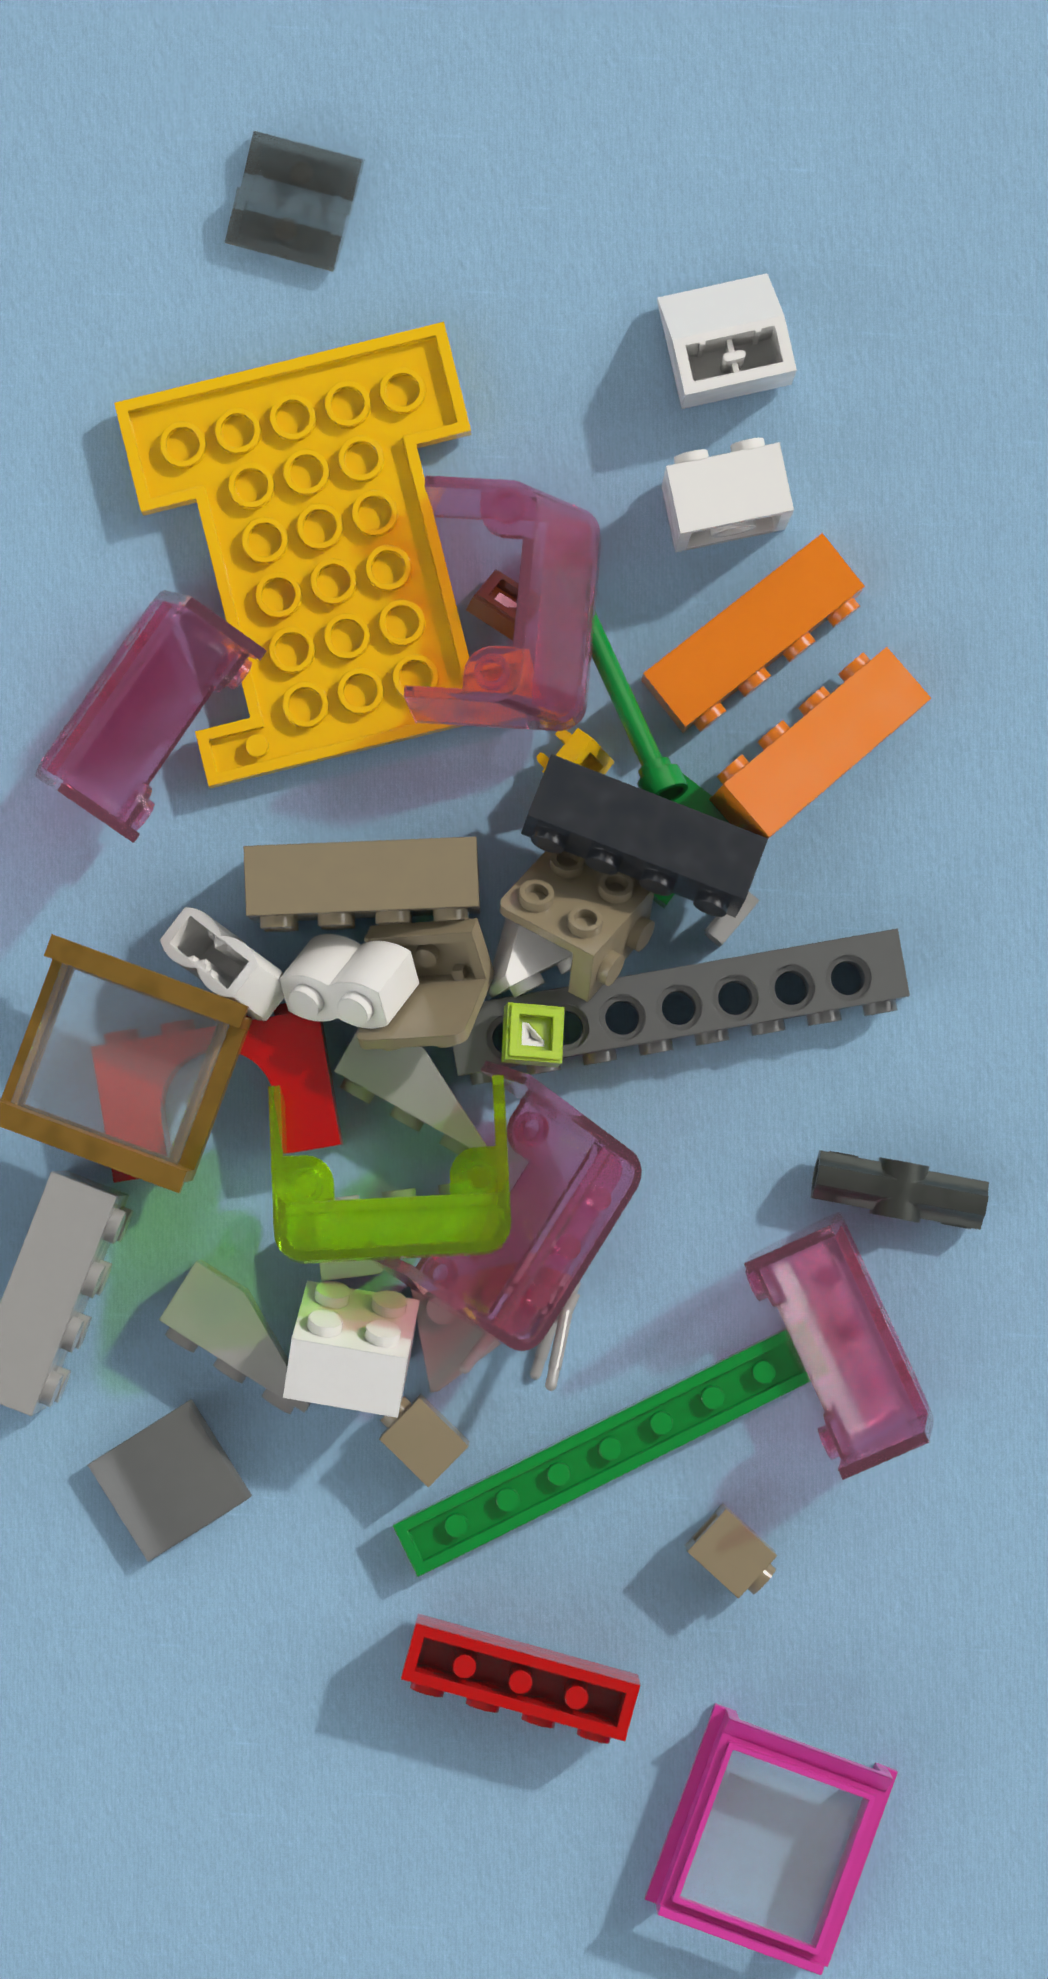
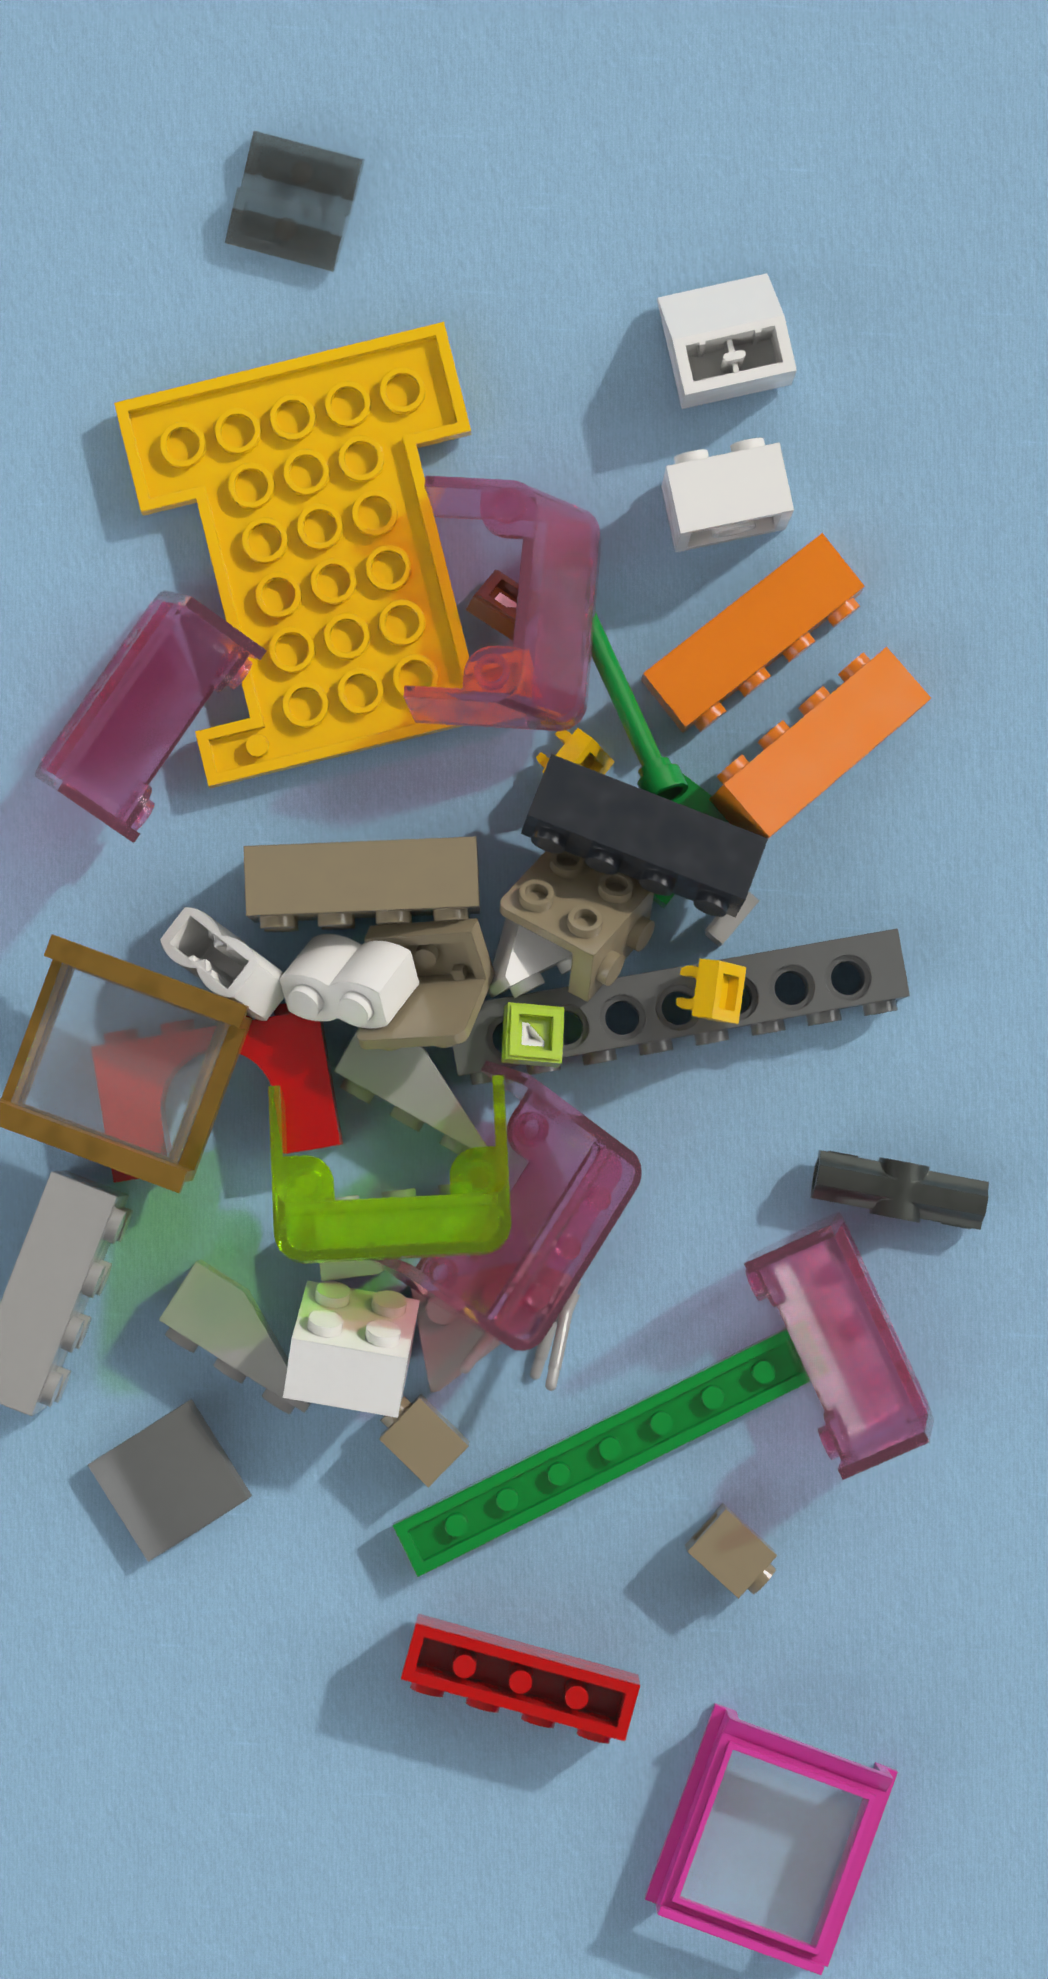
none -> yellow tile [676,958,746,1024]

